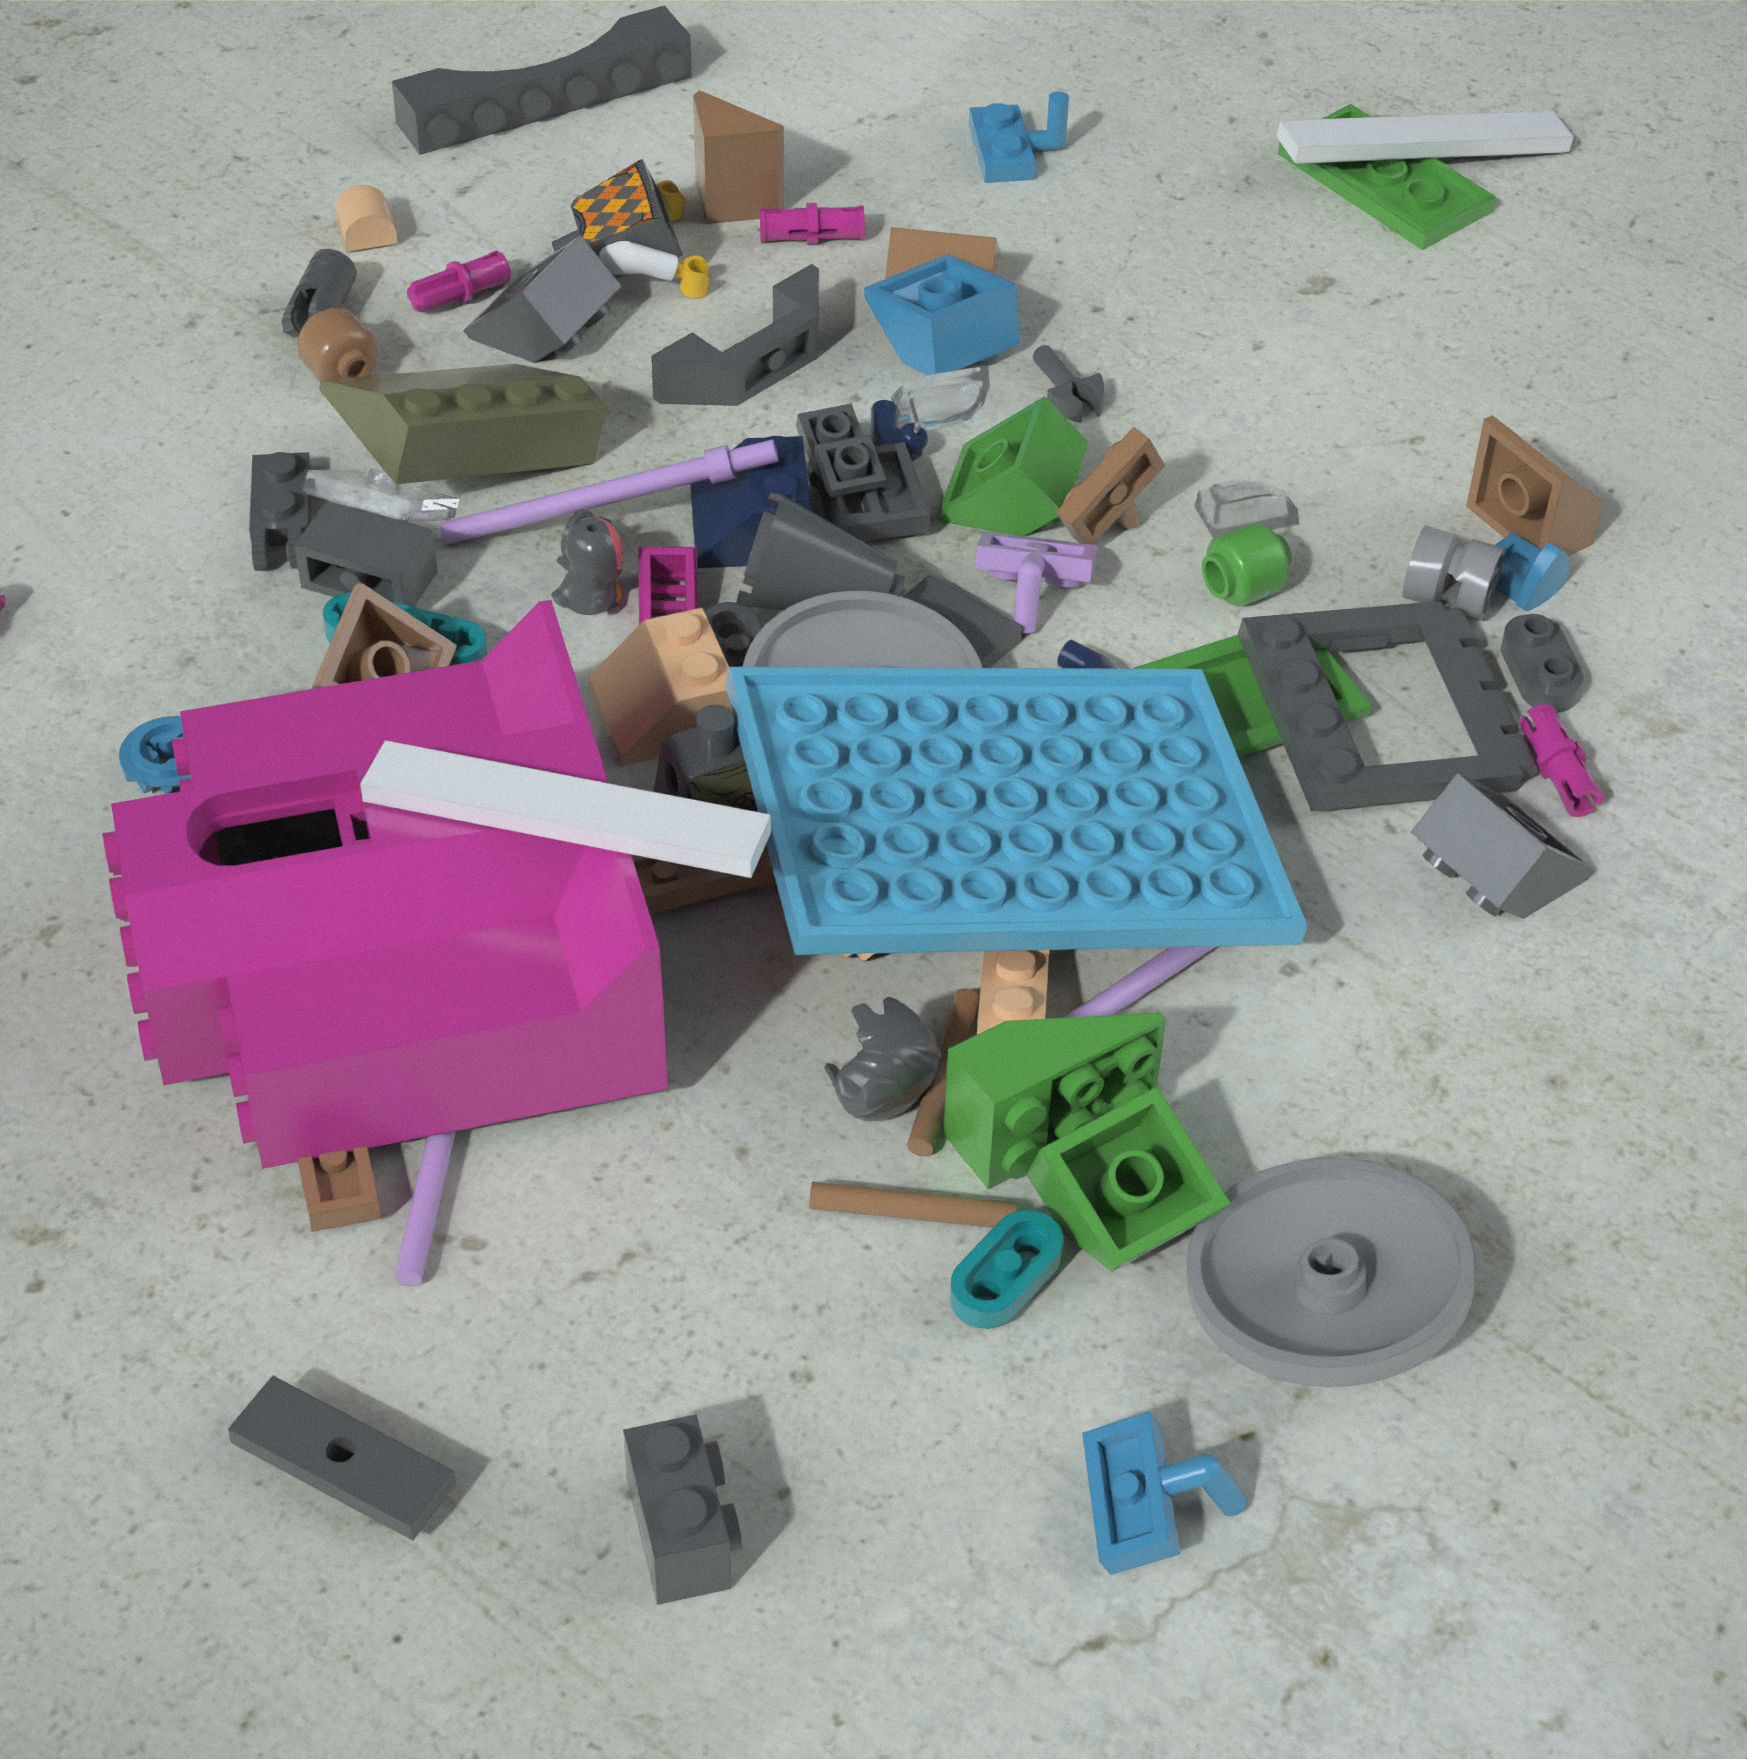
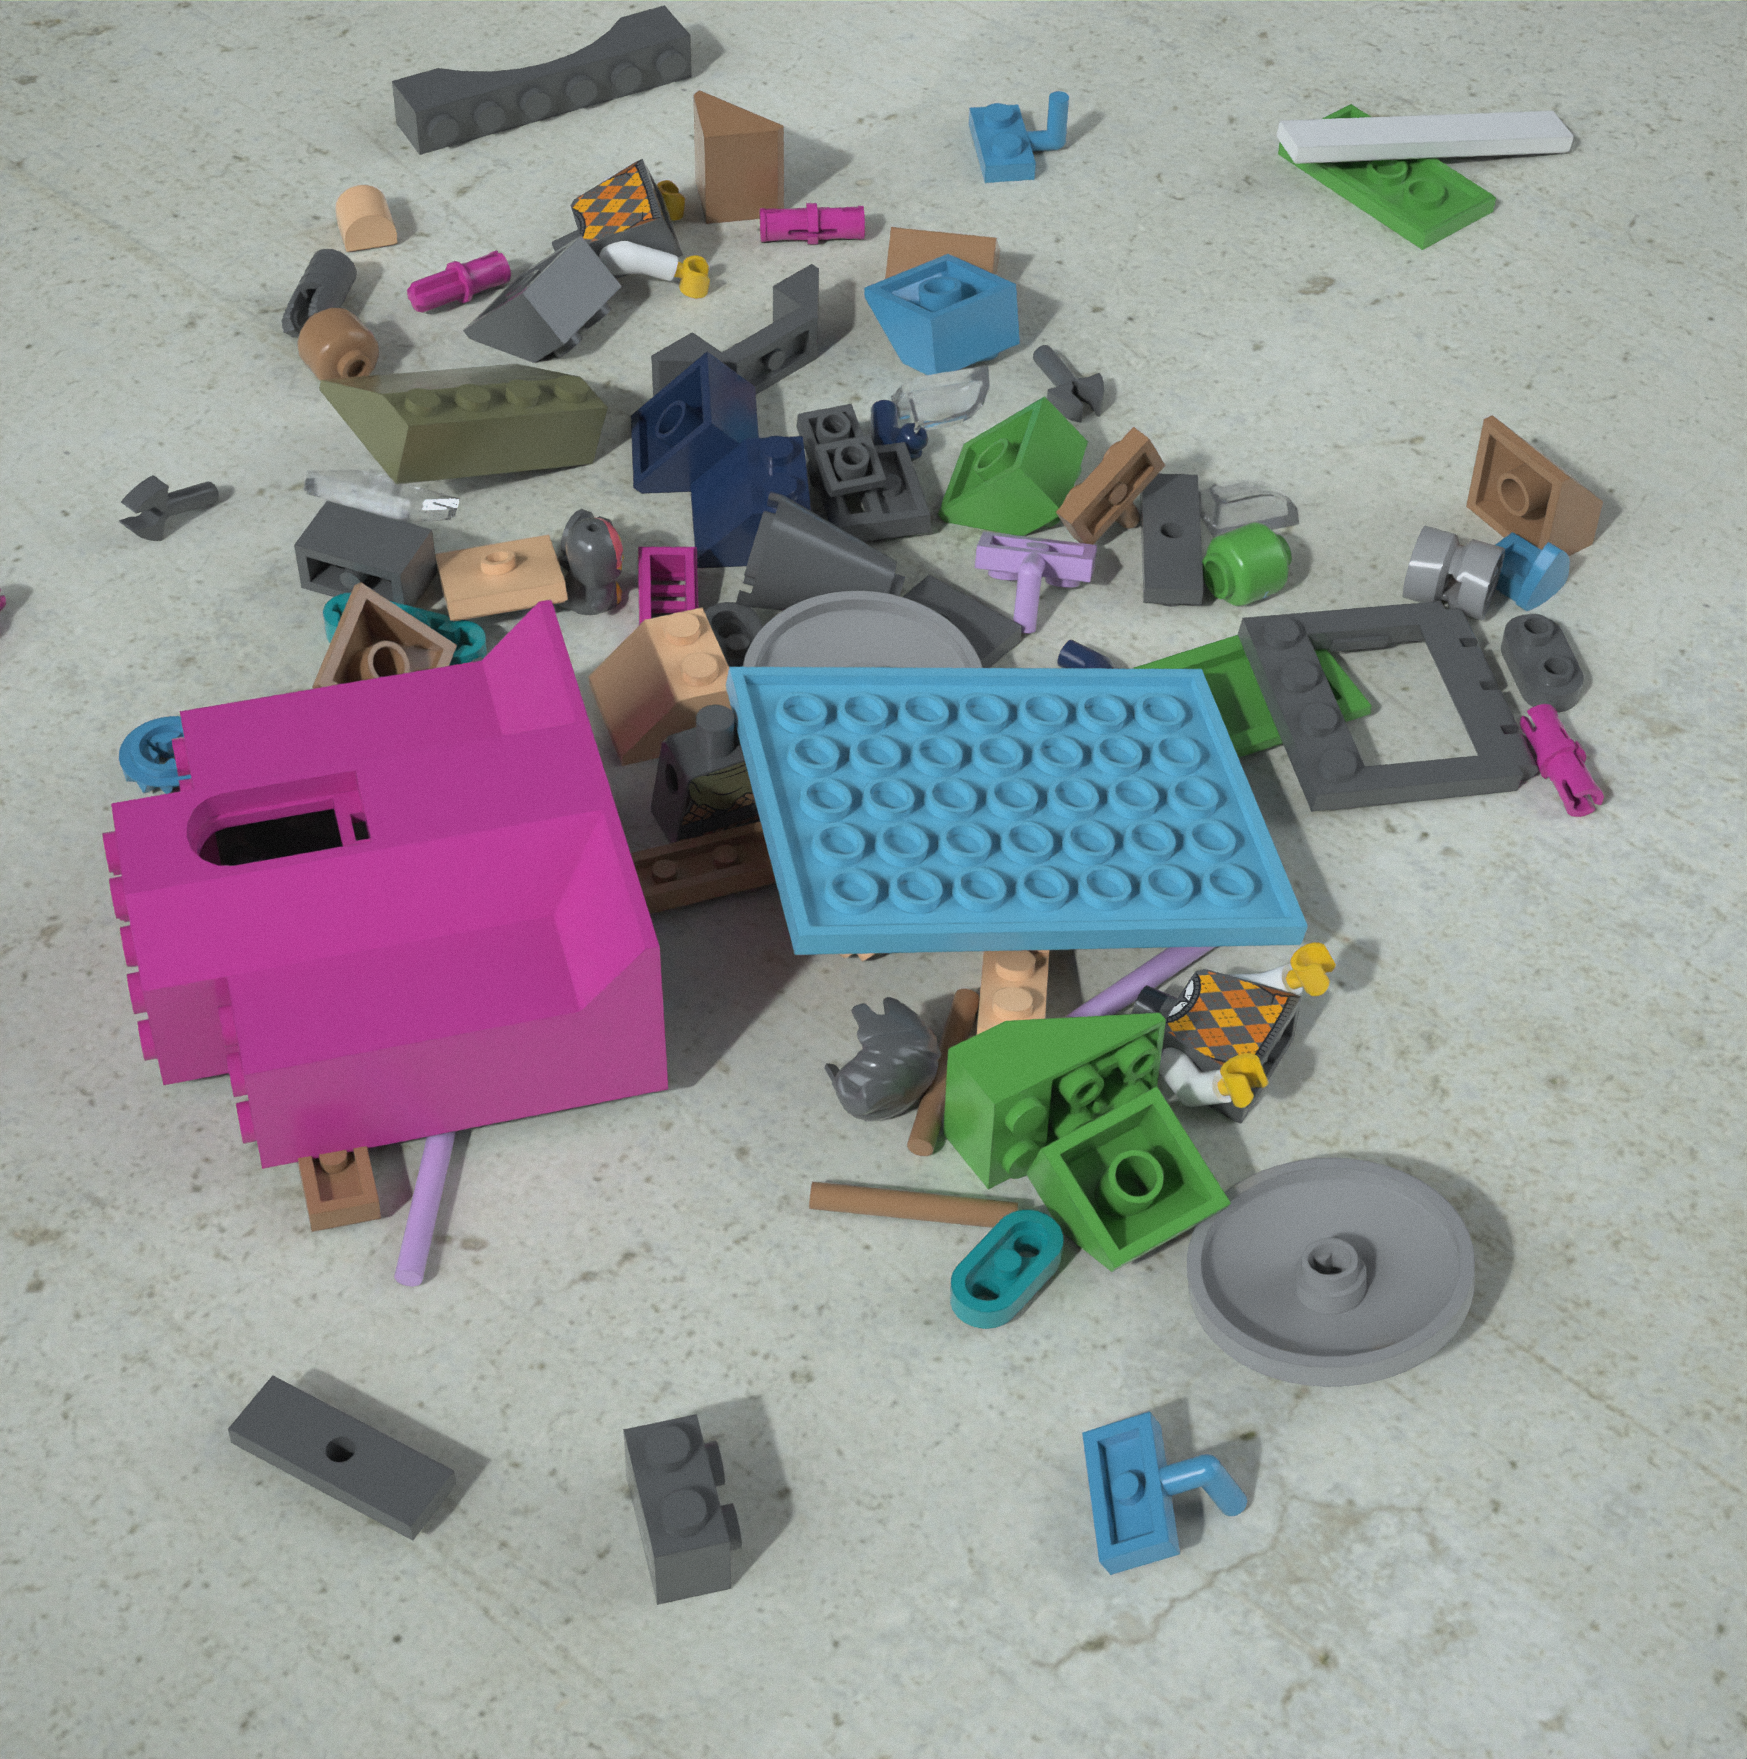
dark grey hinge [249,452,312,571] -> none
white tile [360,740,771,878] -> none
lavender bar [440,439,779,545] -> none
slope [1411,773,1595,919] -> none
none -> dark grey bar [119,475,219,541]
none -> light nougat plate [435,535,568,622]
none -> dark blue slope [631,351,759,494]
none -> torso [1132,942,1336,1124]
none -> dark grey tile [1140,473,1203,607]

